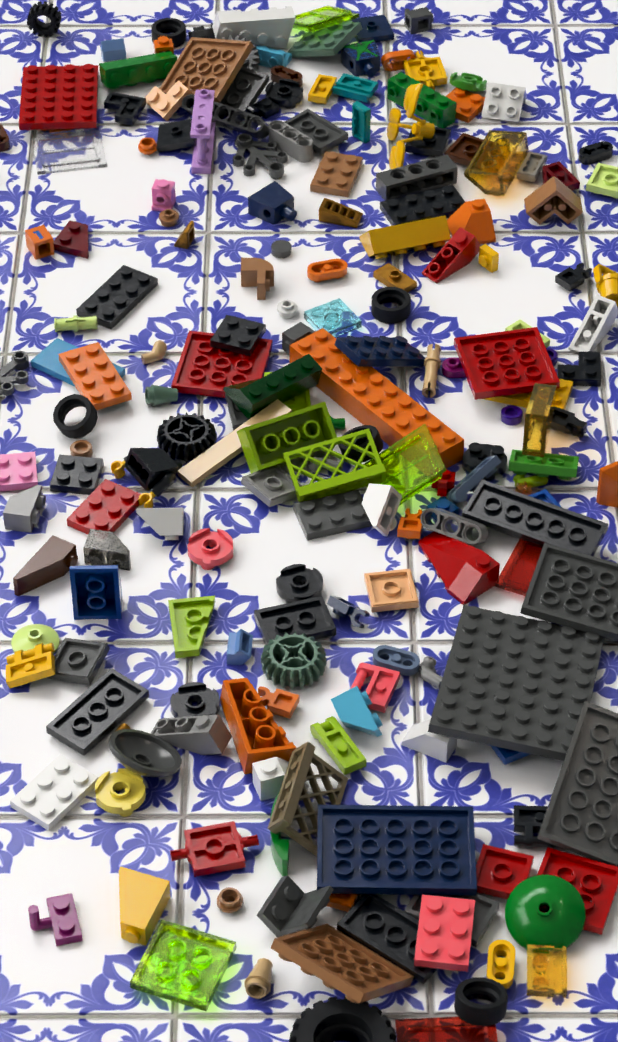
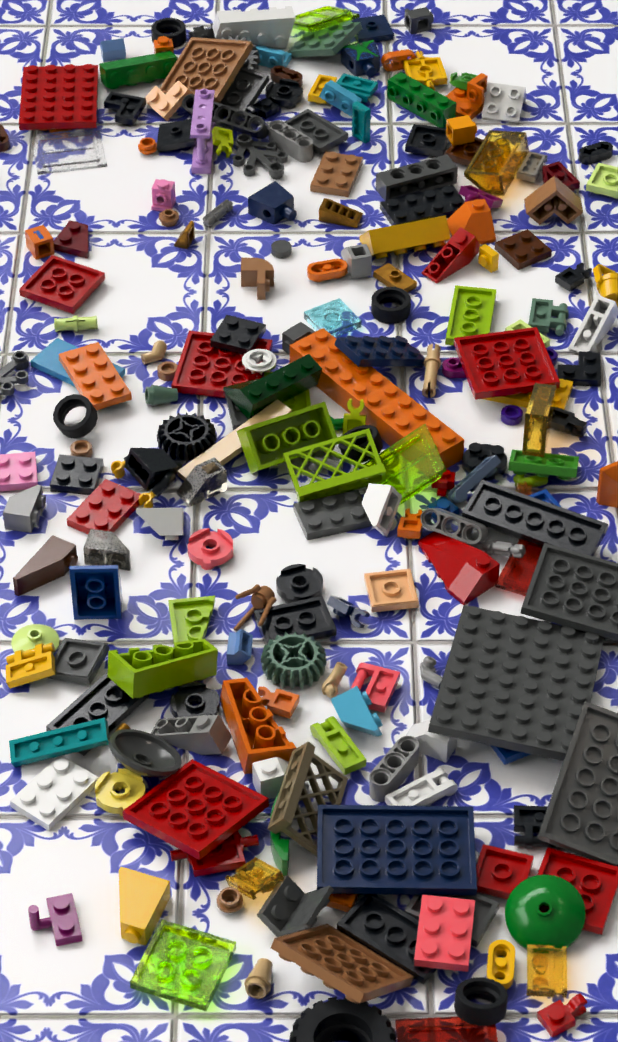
black tyre [27,1,62,37] -> none
black plate [76,265,158,329] -> none
light grey plate [241,465,302,507] -> none
white plate [277,300,298,319] -> none
sand blue plate [373,645,420,676] -> none
yellow plant [387,83,435,169] -> none
none -> teal plate [9,718,110,767]
none -> red plate [19,255,105,314]
none -> lime wedge [107,639,218,699]
none -> red plate [123,759,269,860]
none -> medium nougat tile [157,361,178,381]
none -> clear smoke slope [177,457,227,507]
none -> light grey axle [203,199,233,227]
none -> neon yellow plate [212,126,234,158]
none -> clear yellow plate [225,857,284,900]
none -> medium nougat plant [234,584,277,631]
none -> white gear [242,349,277,375]
none -> medium azure bracket [319,80,363,116]
none -> tan arm [322,662,348,698]
none -> light grey slope [341,244,372,279]
none -> neon yellow plate [342,398,366,435]
none -> light grey beam [369,736,419,802]
none -> white plate [385,768,458,806]
none -> lime plate [445,285,497,346]
none -> light orange brick [446,115,477,146]
none -> magenta plate [459,185,503,210]
none -> orange bracket [466,73,487,105]
none -> light grey axle [483,540,526,558]
none -> reddish brown plate [495,229,552,270]
none -> sand green plate [528,298,569,336]
none -> red plate [537,994,587,1038]

